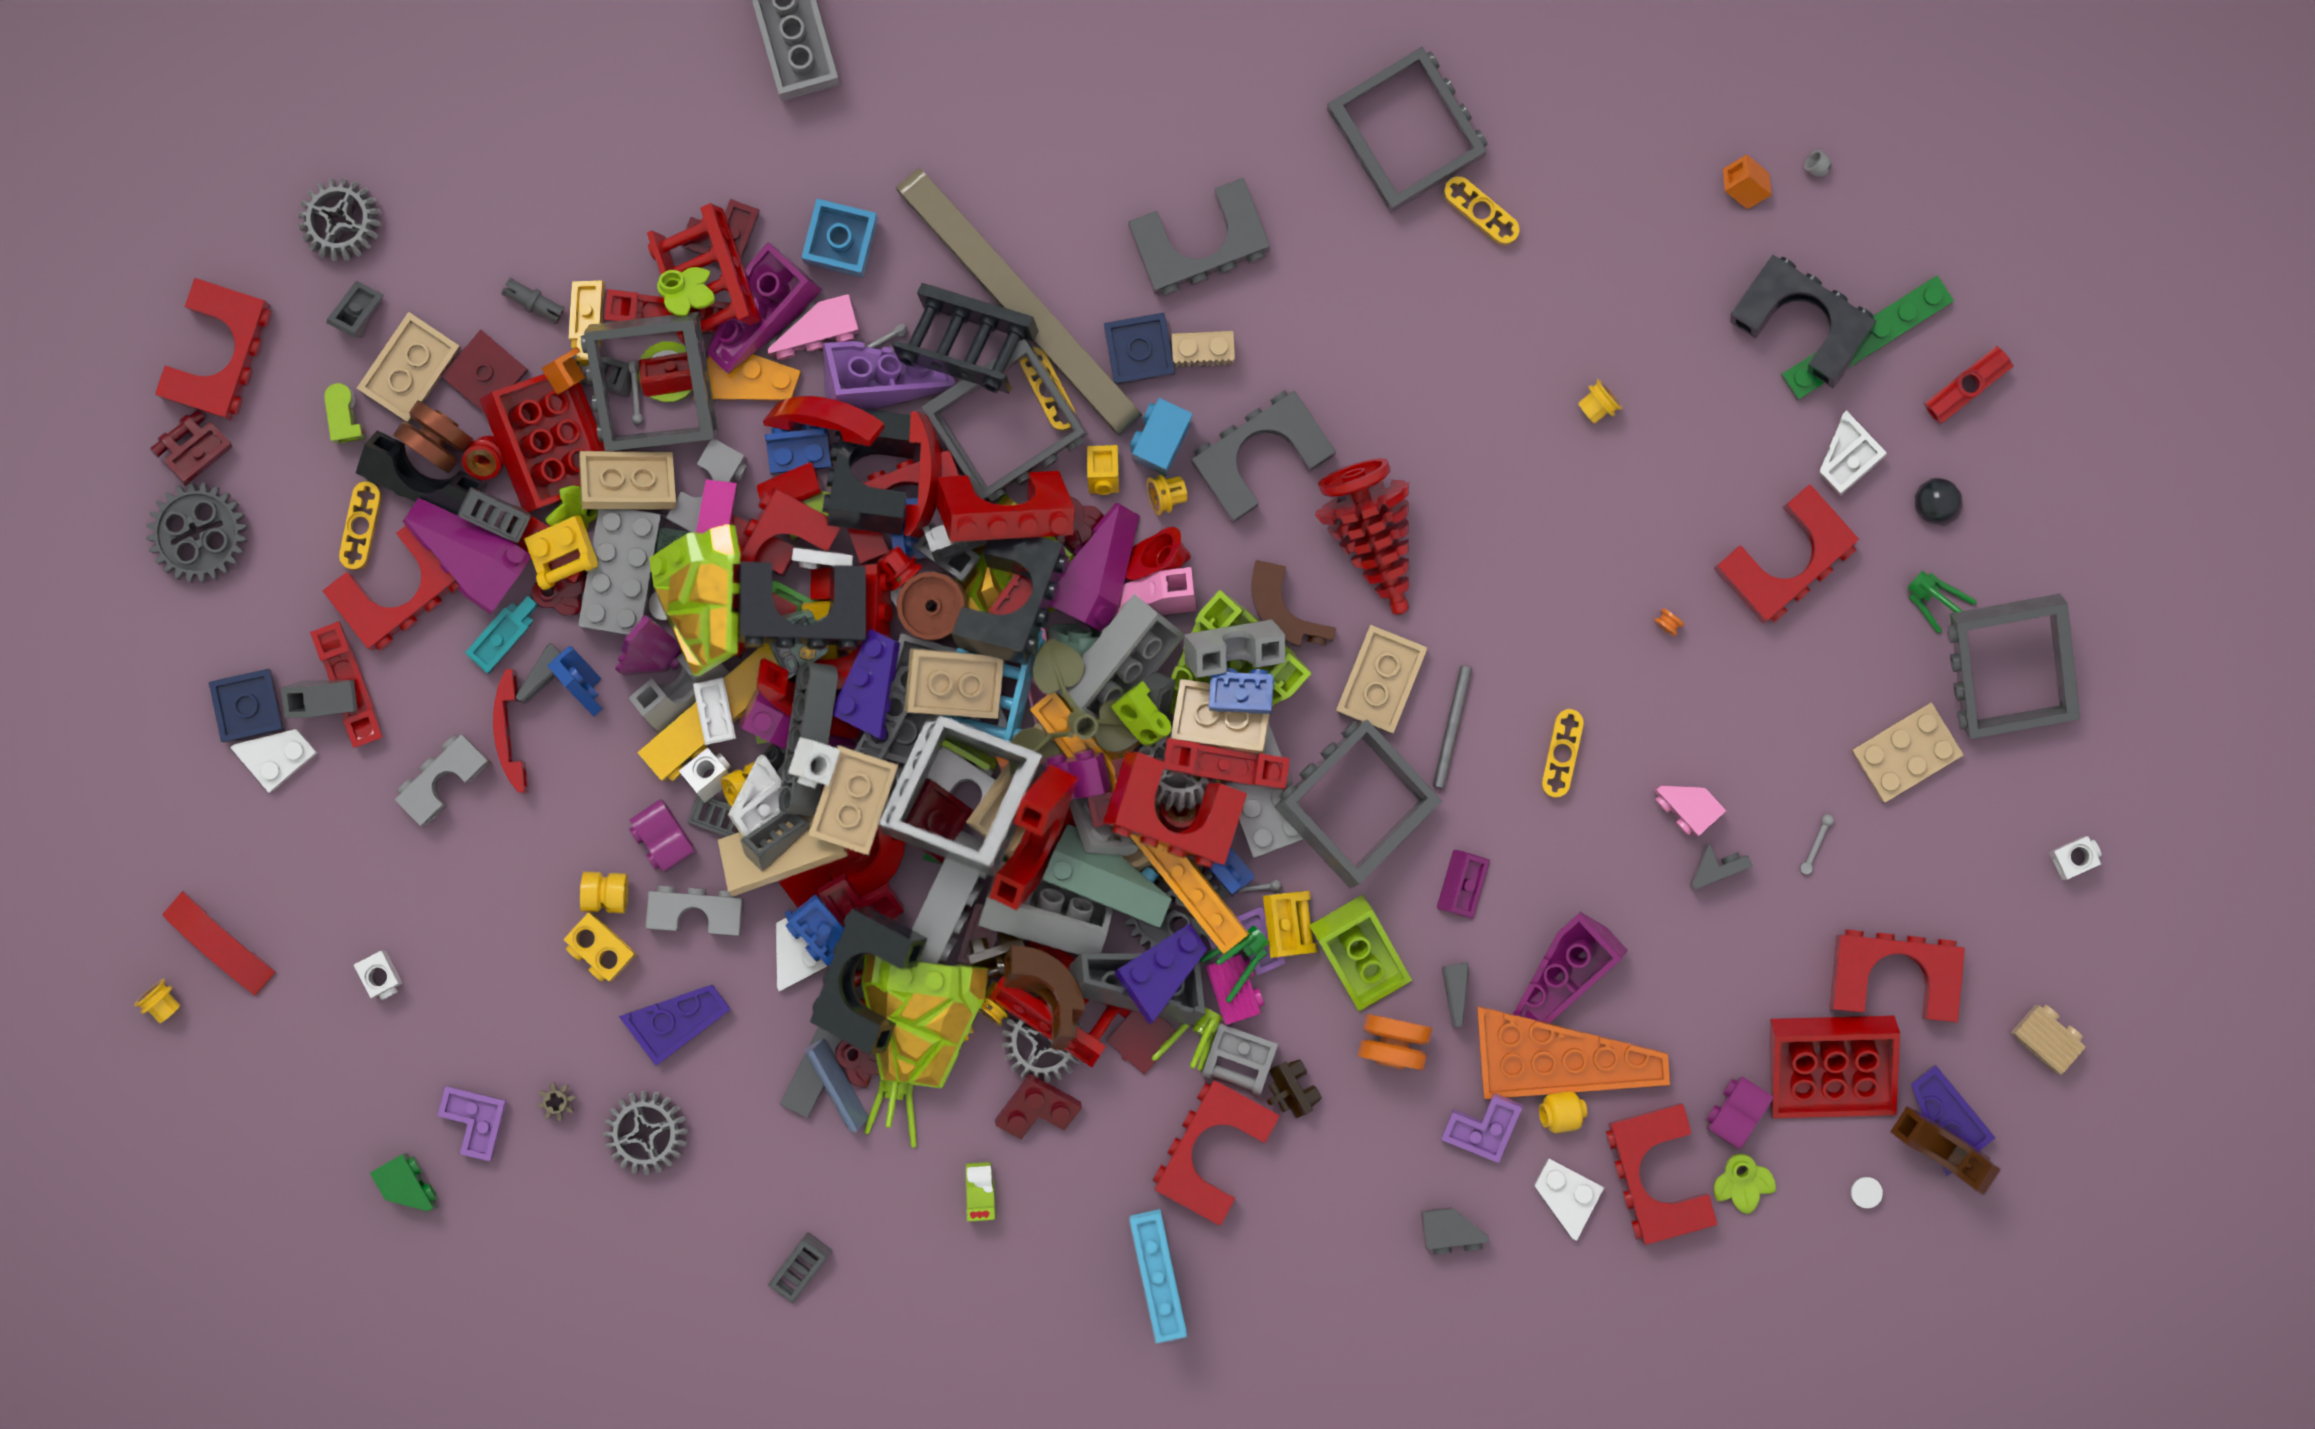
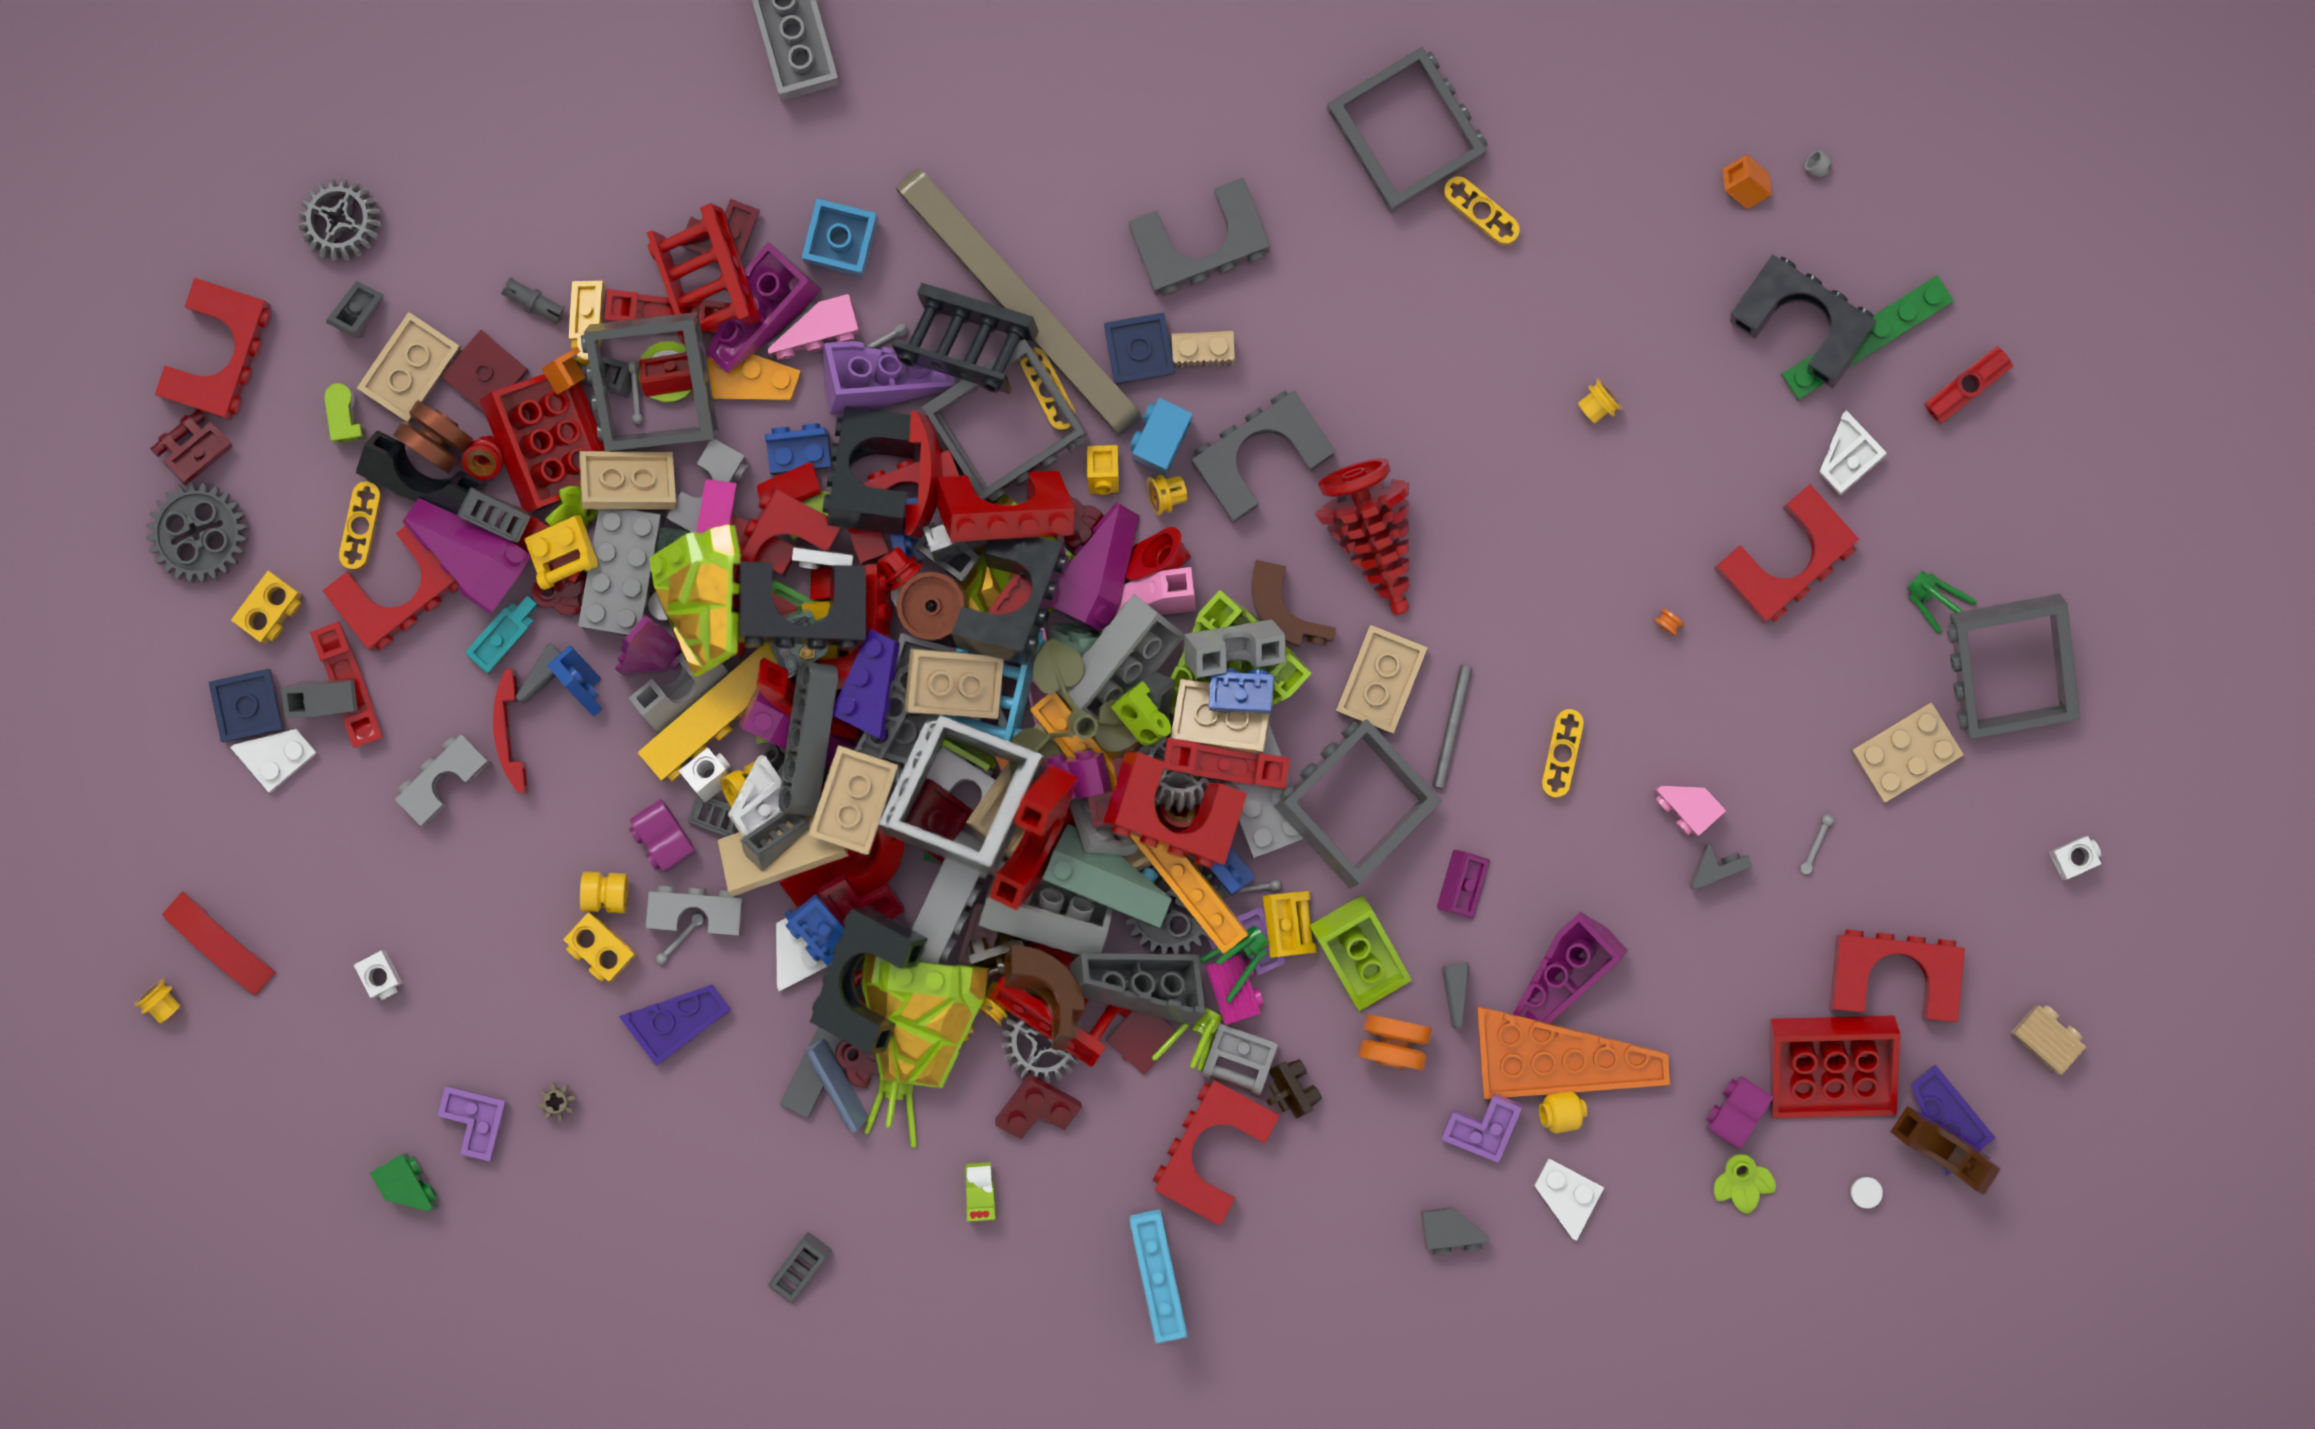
light grey gear [603,1090,688,1175] -> none
lime plate [657,267,715,317] -> none
white plate [693,678,736,745] -> none
red slope [763,396,885,446] -> none
white brick [788,737,840,788] -> none
dark purple wing [1114,924,1207,1025] -> none
red arch [1605,1103,1718,1245] -> none
black hair [1915,478,1963,526] -> none
none -> yellow brick [231,571,303,644]
none -> light grey hinge [655,914,704,965]

